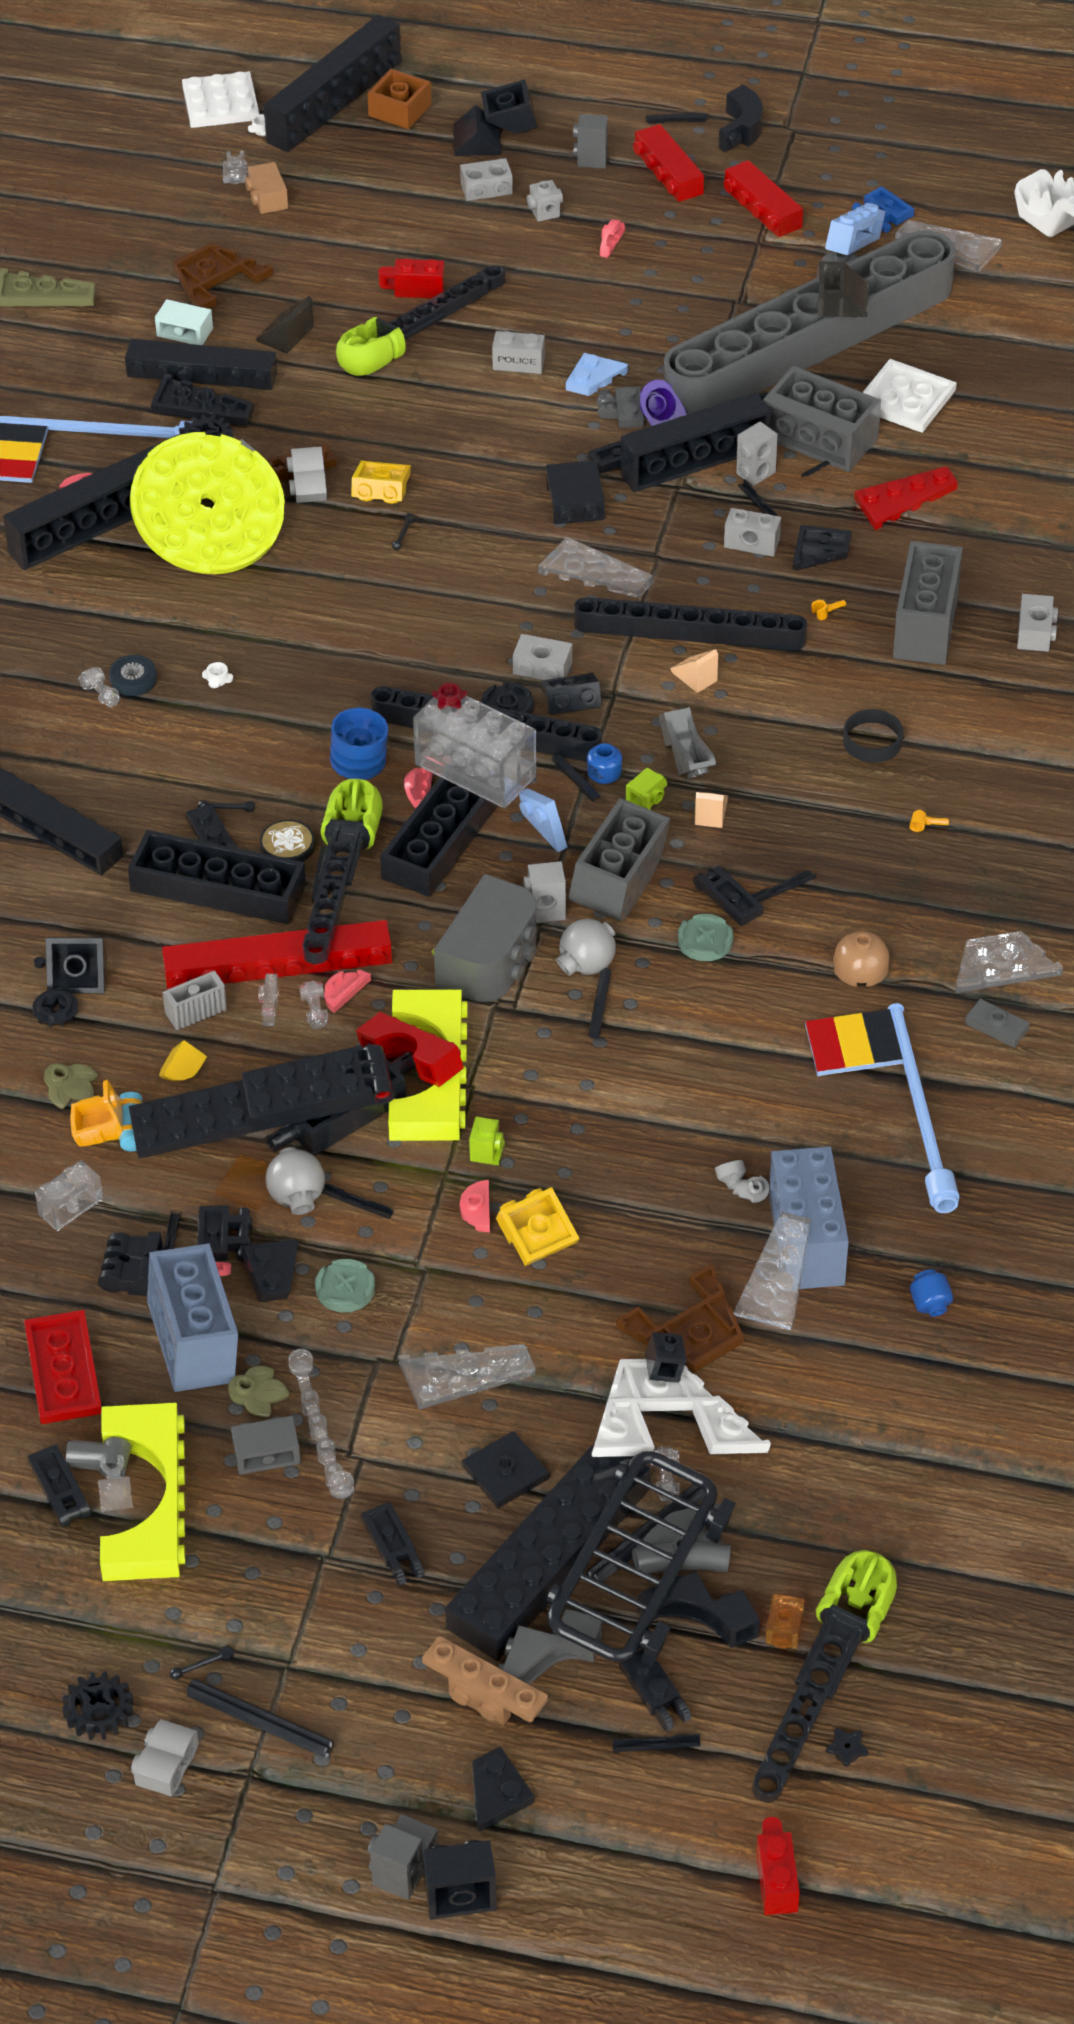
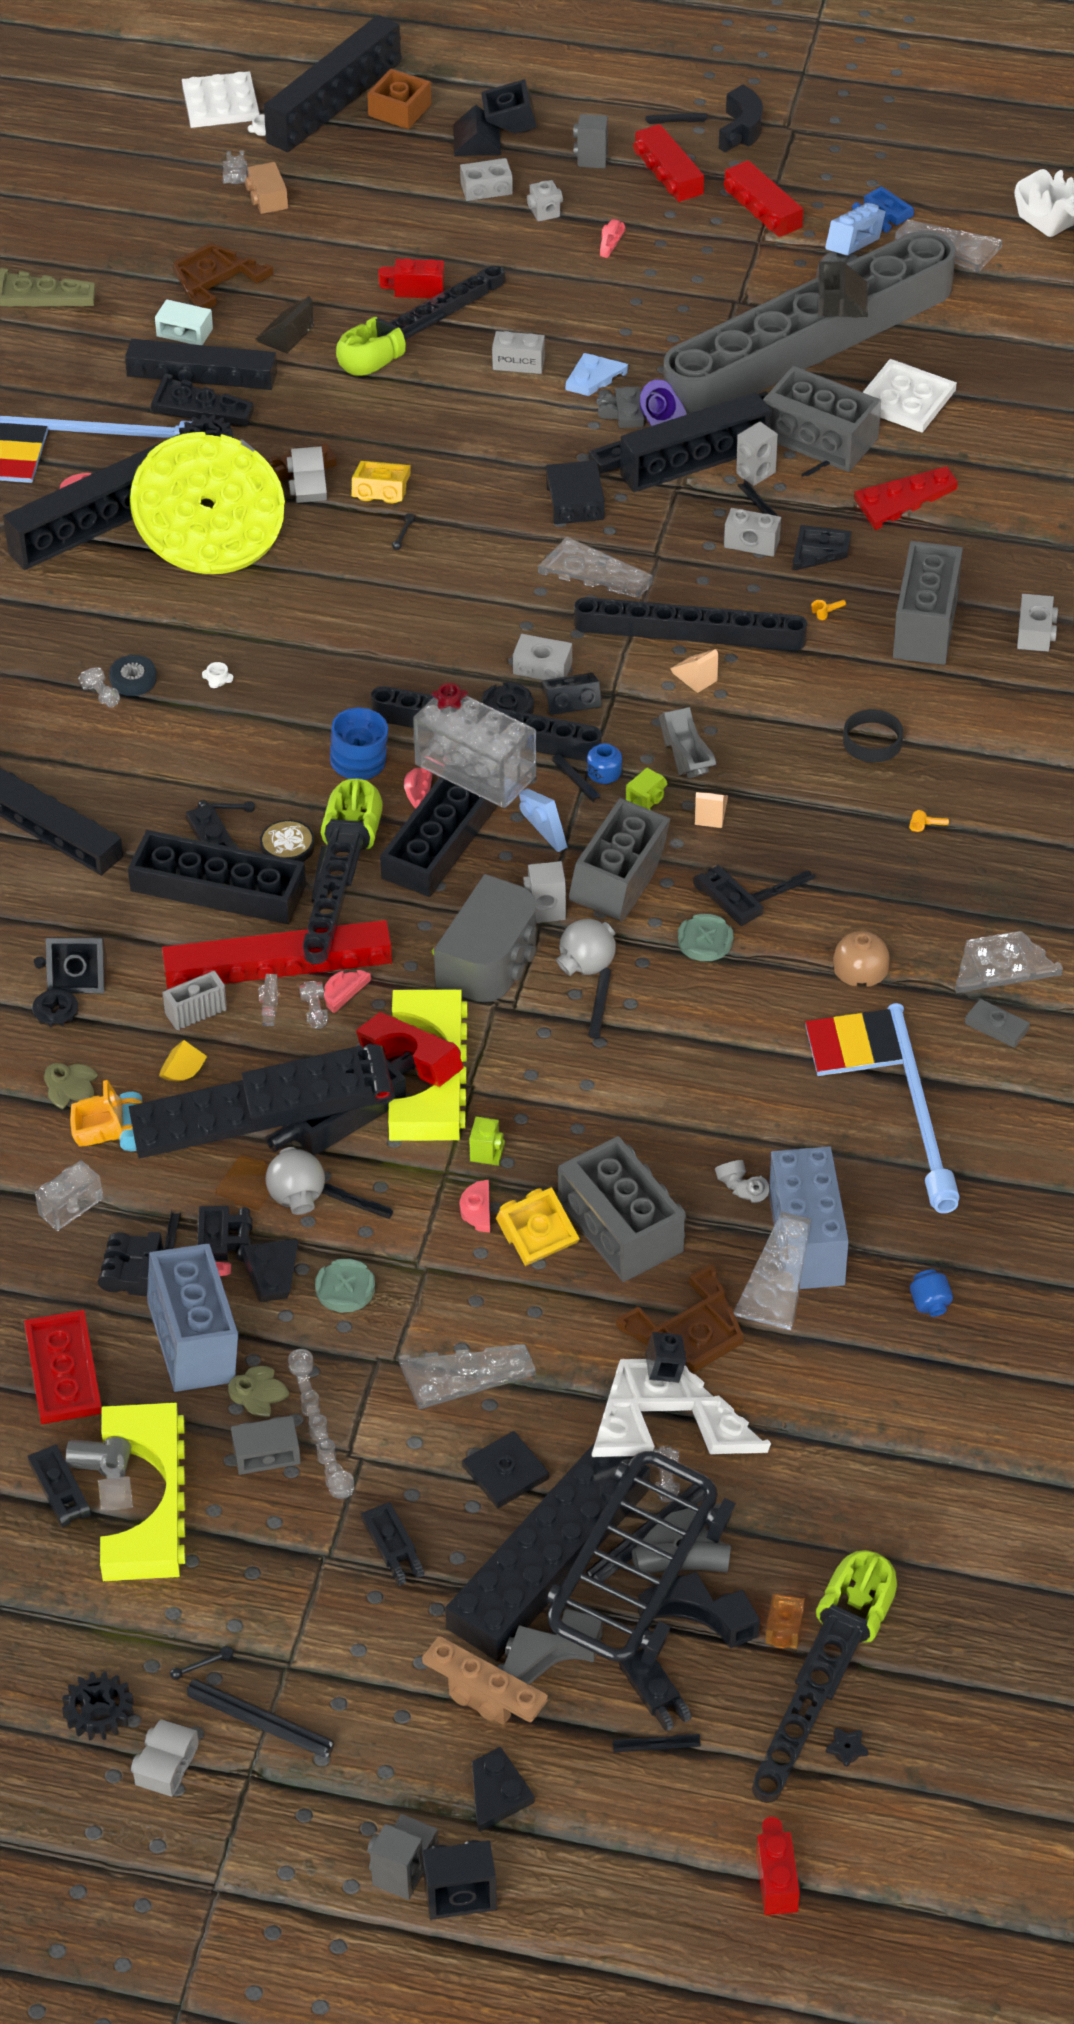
none -> dark grey brick [558,1136,686,1282]

